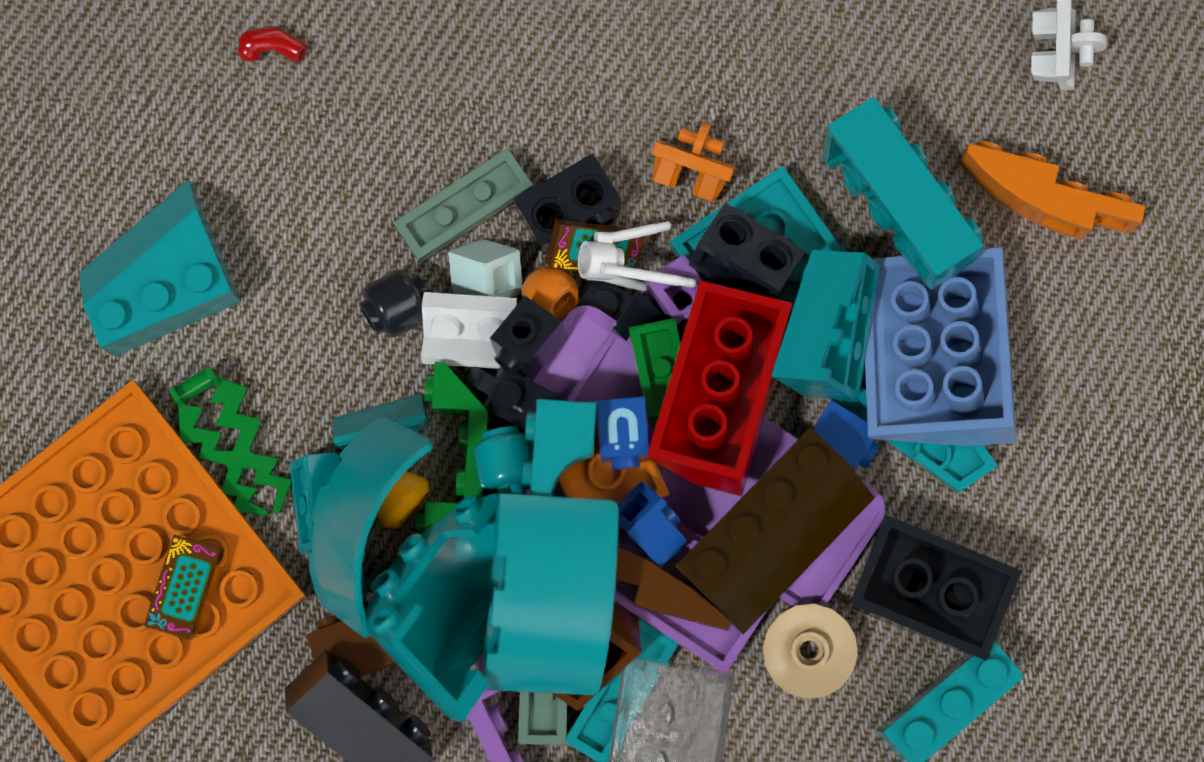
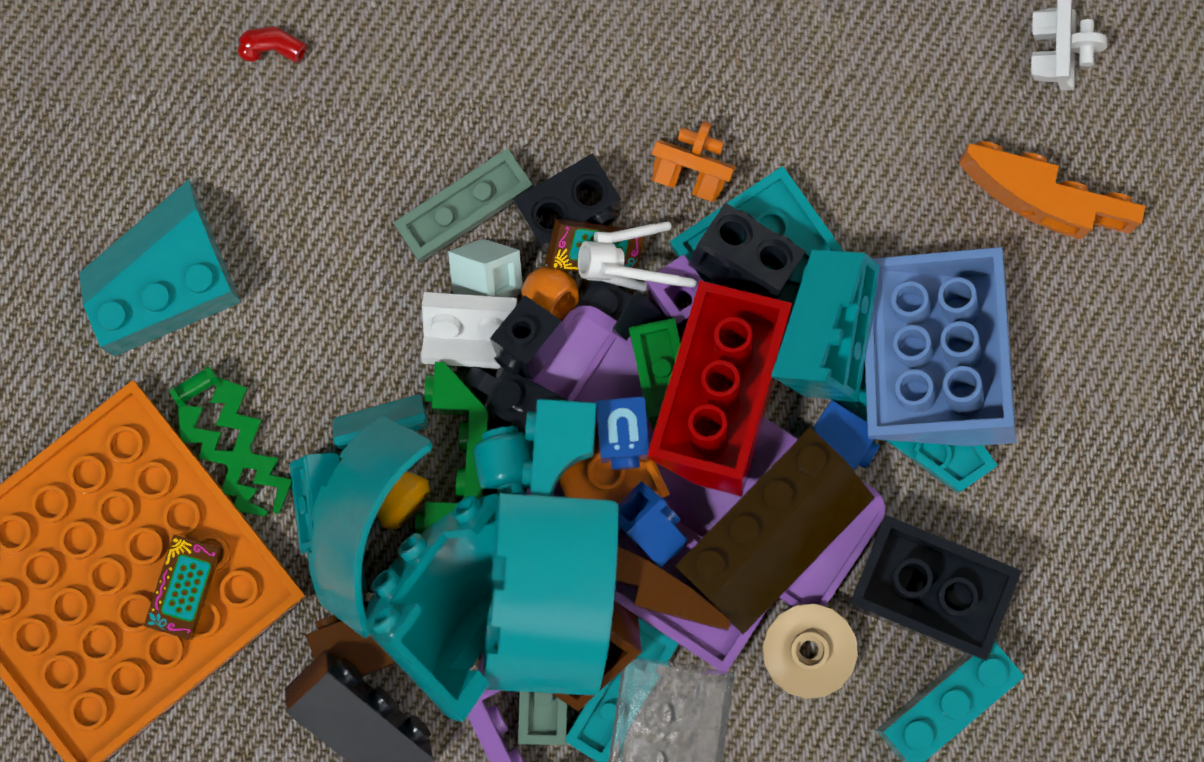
black head [359,269,429,338] -> none
teal wedge [822,96,984,290] -> none

